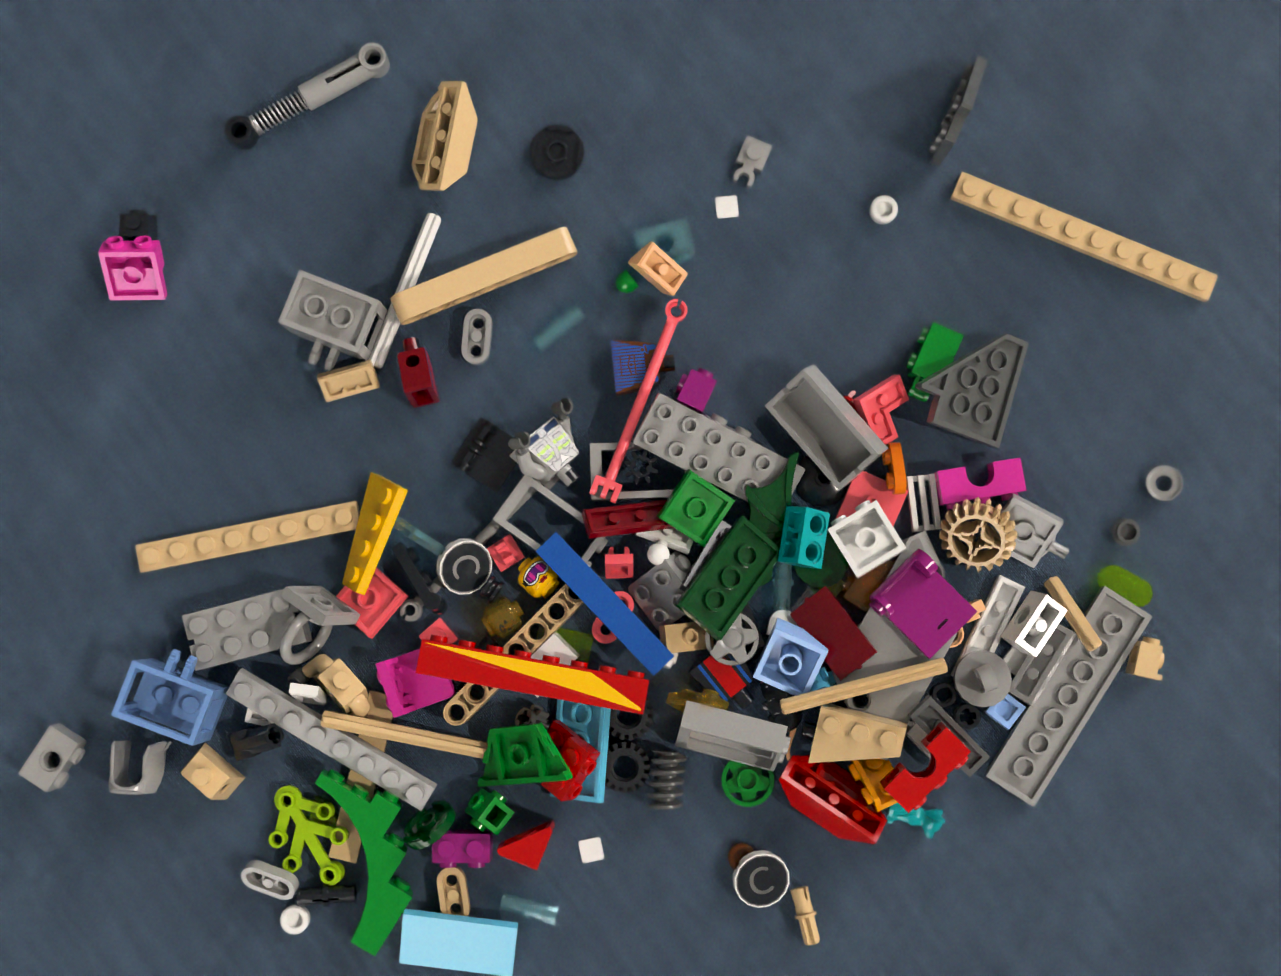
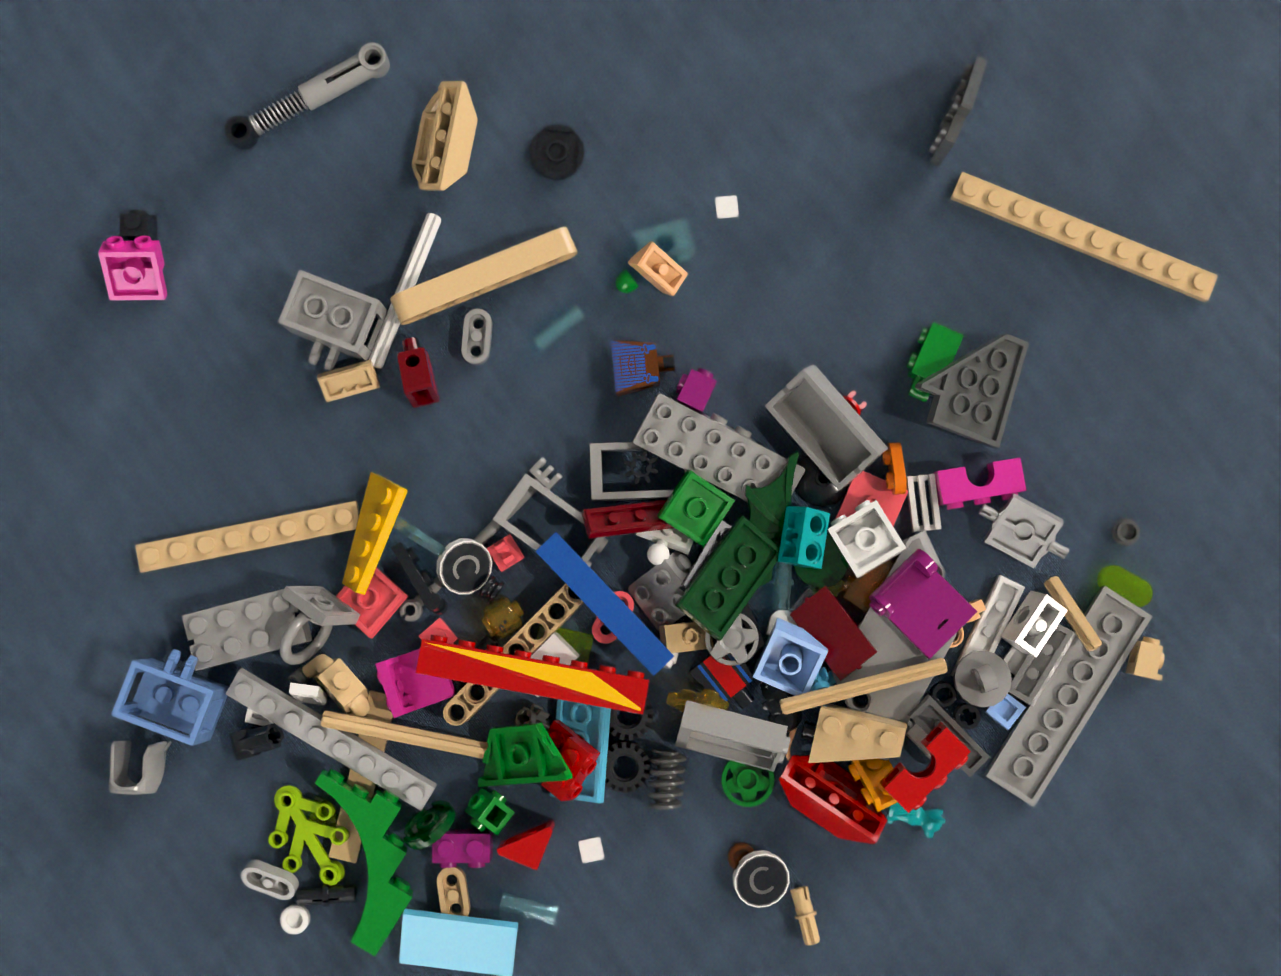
light grey brick [18,723,88,792] -> none
tan torso [180,743,246,800] -> none
black hinge [451,417,517,493] -> none
torso [508,398,580,487] -> none
yellow head [518,556,560,598] -> none
coral hinge [589,299,687,504] -> none
coral tile [605,547,633,579] -> none
light grey plate [733,135,772,189] -> none
coral plate [853,375,909,445] -> none
white tile [869,195,898,225] -> none
tan gear [939,497,1017,572] -> none
light grey piece [1146,465,1183,501] -> none

